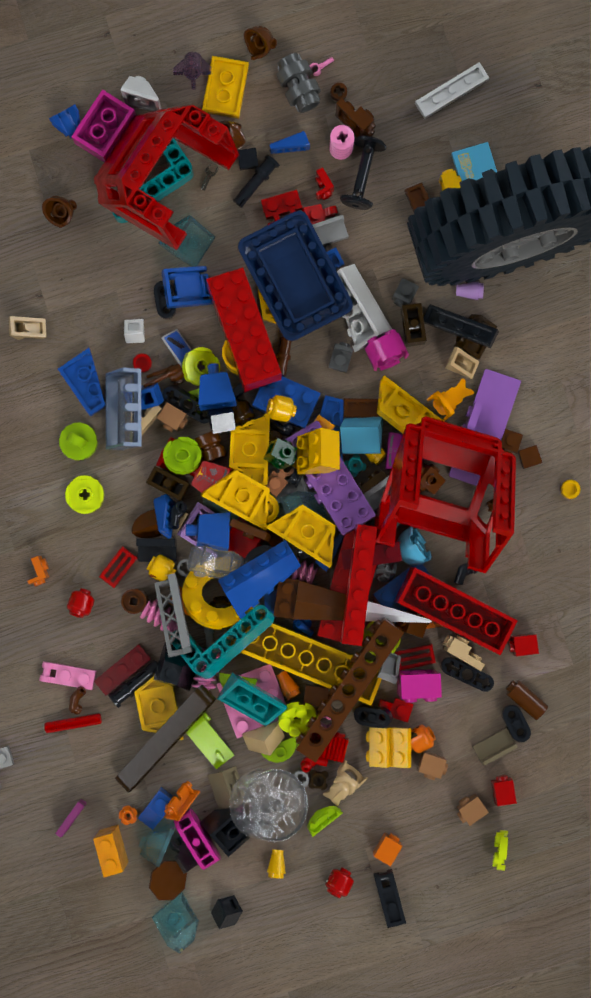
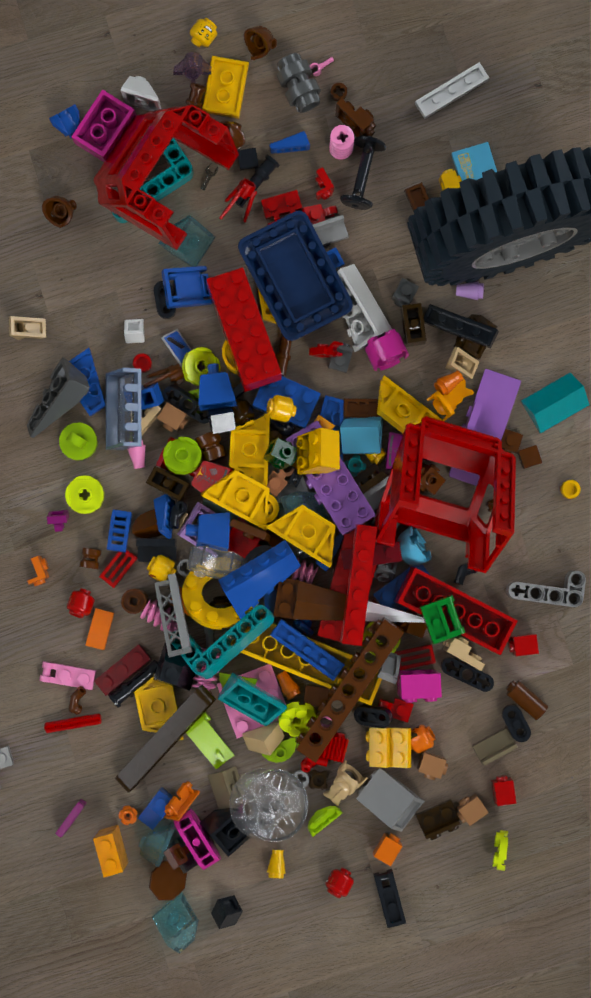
none -> dark grey wedge [27,357,90,438]
none -> magenta tile [47,510,69,532]
none -> reddish brown wheel [79,547,102,569]
none -> orange tile [85,608,115,650]
none -> blue slope [107,510,132,553]
none -> bright pink cone [127,440,146,469]
none -> reddish brown plate [163,843,190,870]
none -> reddish brown bush [186,83,207,108]
none -> yellow head [190,18,217,48]
none -> red plant [219,178,257,223]
none -> blue tile [270,619,345,681]
none -> red plate [309,341,343,358]
none -> light grey slope [356,768,425,832]
none -> dark brown bracket [415,799,462,840]
none -> green plate [420,595,465,644]
none -> orange cone [434,370,463,395]
none -> light grey beam [506,571,586,607]
none -> teal slope [521,373,590,433]

